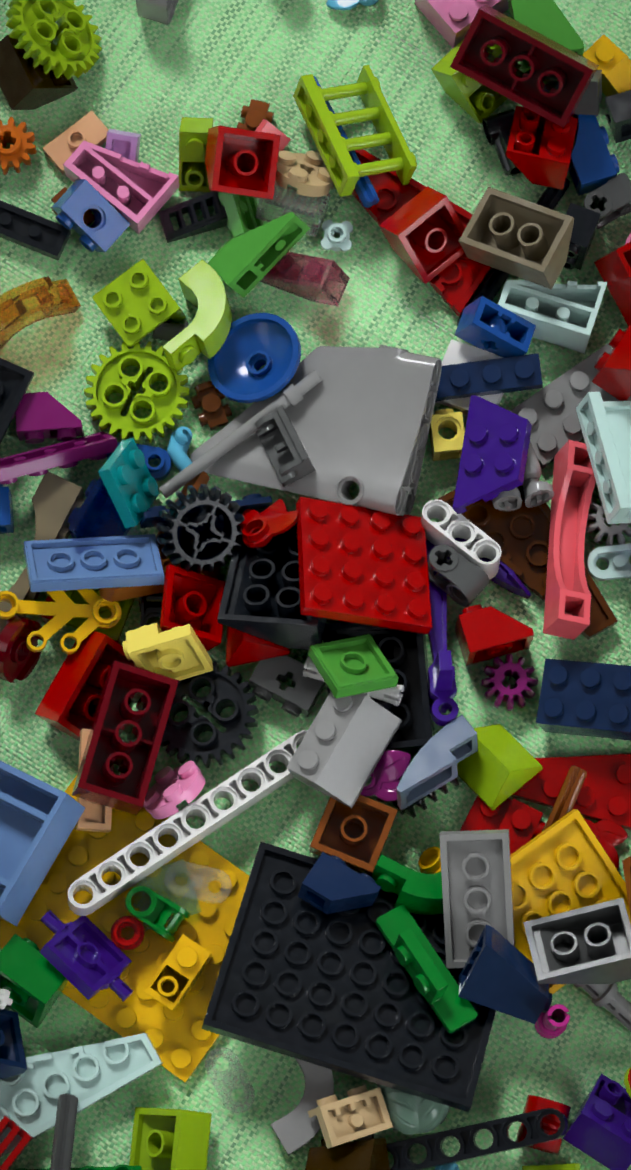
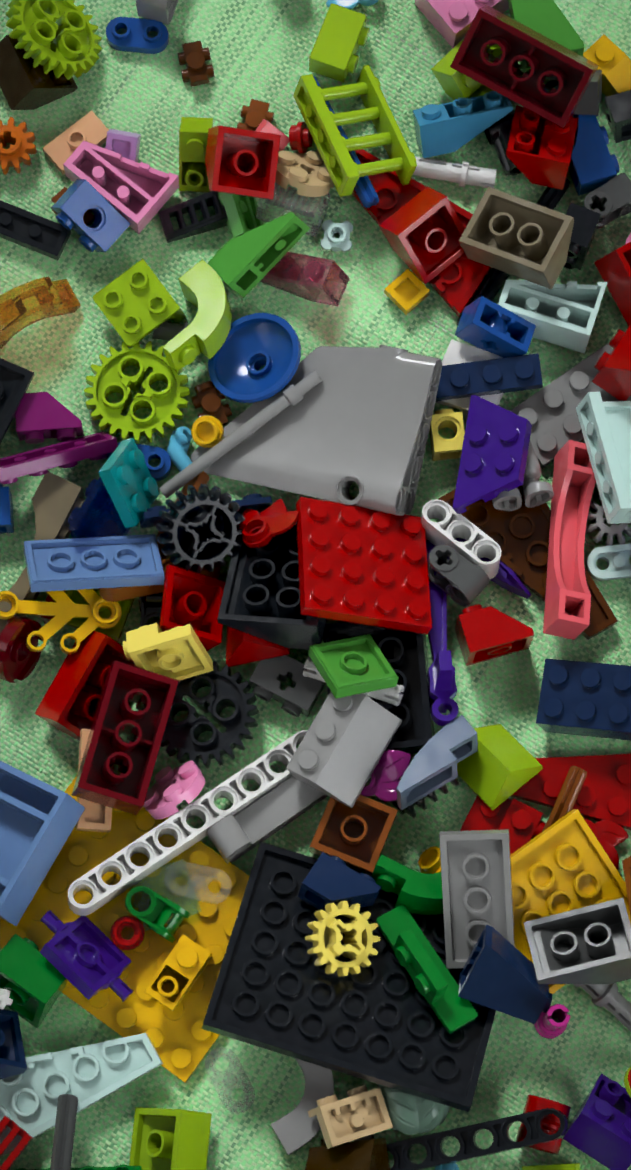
dark grey hinge [255,405,316,487] -> none
magenta gear [481,654,538,711] -> none
none -> blue plate [106,17,169,54]
none -> reddish brown piece [178,41,214,87]
none -> yellow plate [191,415,224,448]
none -> light grey beam [207,776,328,864]
none -> red plate [289,121,313,154]
none -> light yellow gear [305,901,380,977]
none -> lime brick [309,3,370,83]
none -> yellow plate [384,269,430,315]
none -> dark azure slope [413,91,513,159]
none -> white pin [413,156,497,188]

